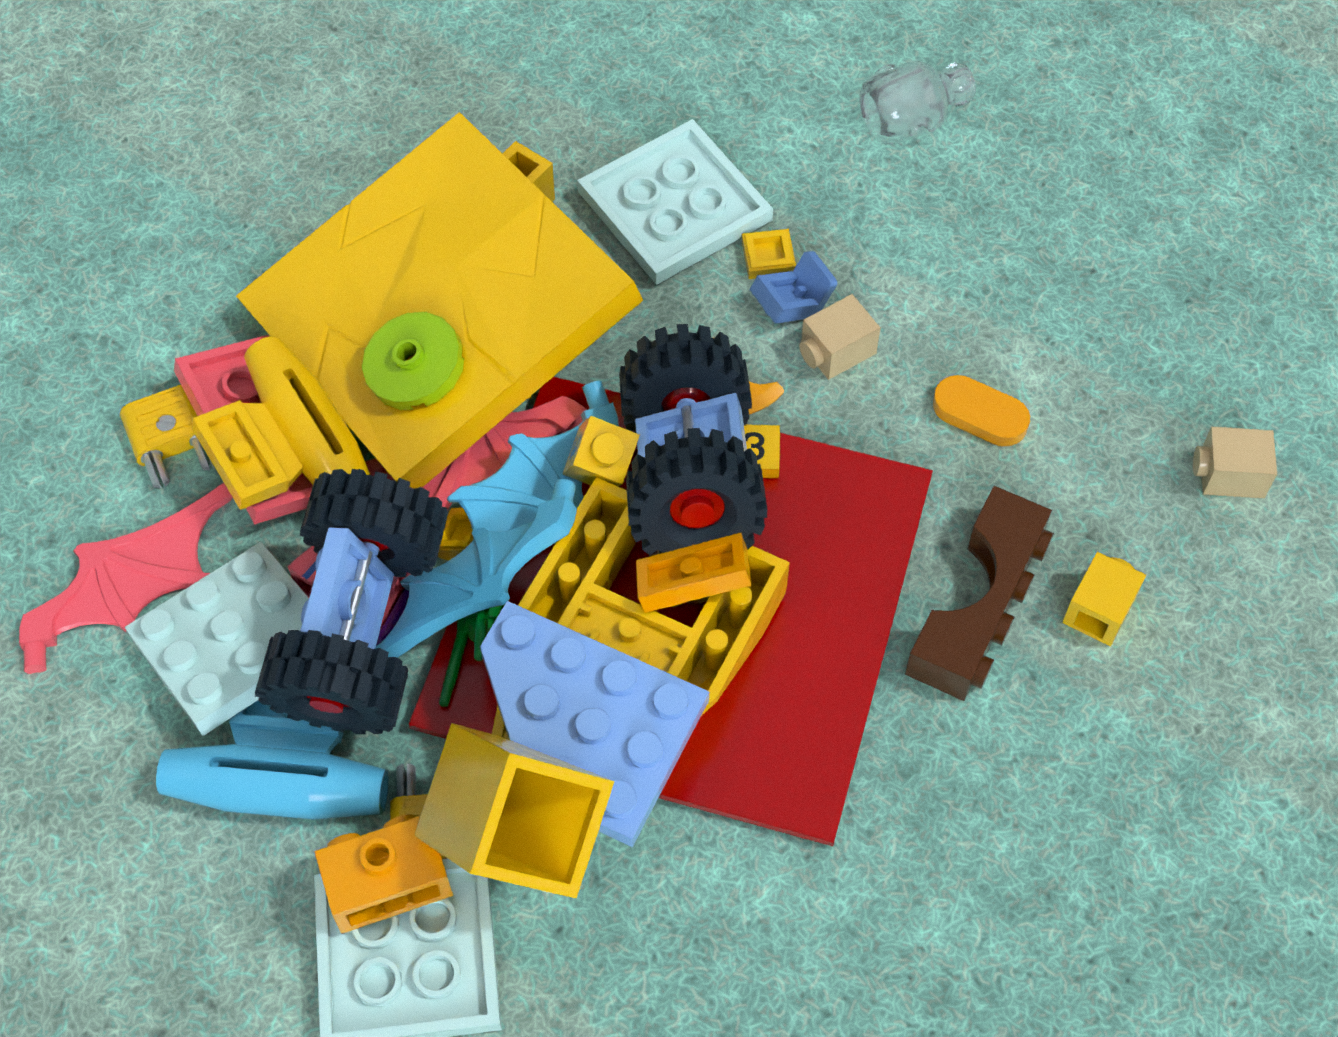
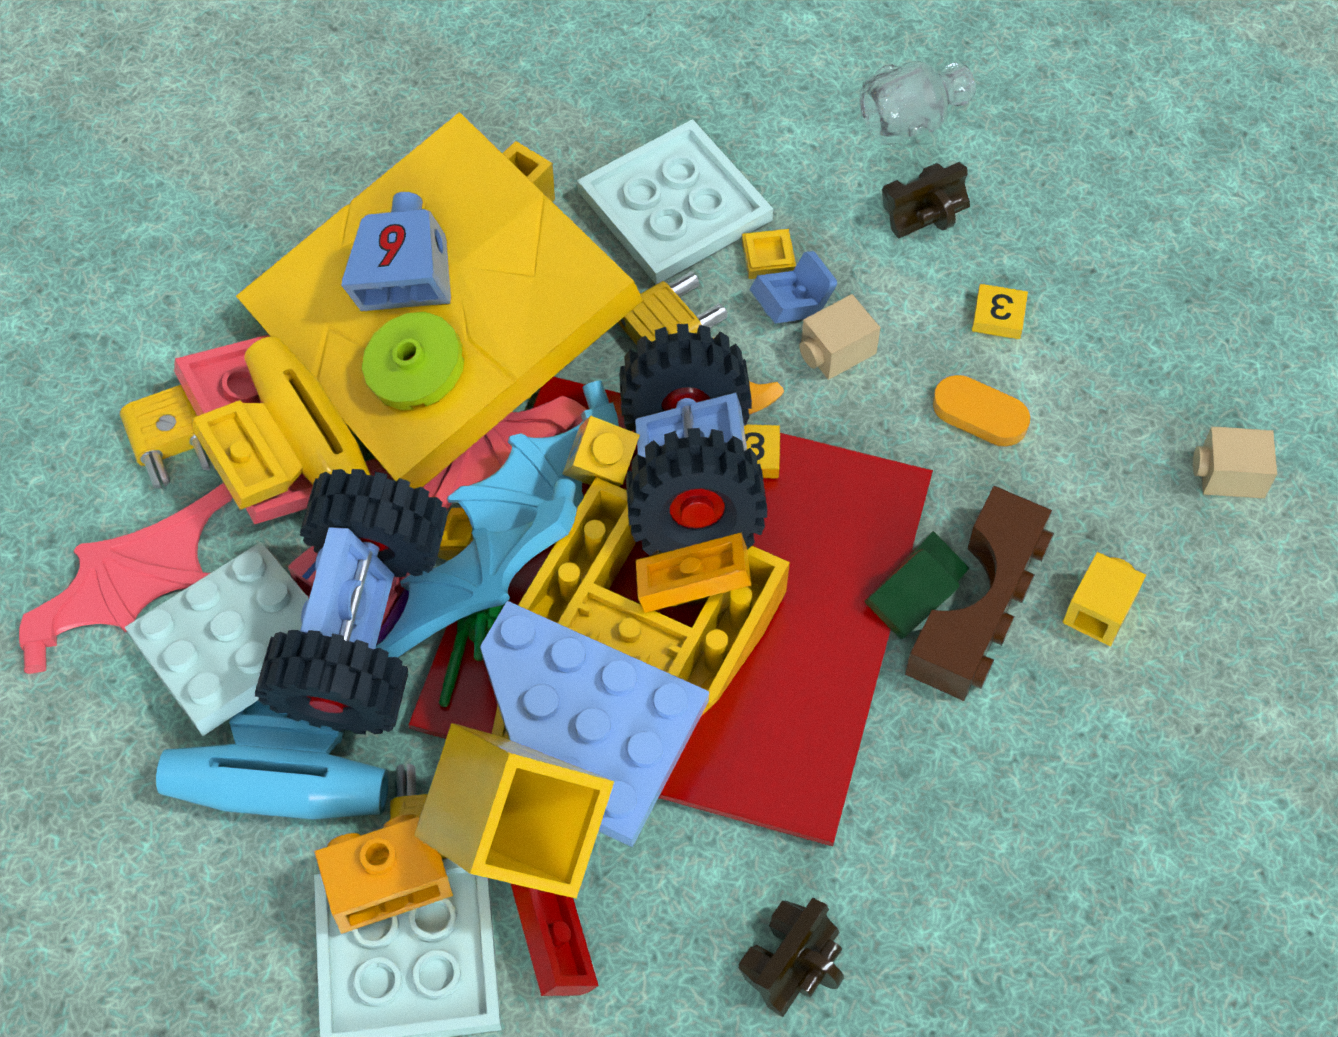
none -> medium blue torso [341,192,451,311]
none -> red plate [510,883,599,996]
none -> yellow piece [617,272,727,345]
none -> dark brown hips [738,897,844,1017]
none -> dark green slope [864,531,970,640]
none -> dark brown hips [882,162,970,239]
none -> yellow tile [972,284,1028,339]

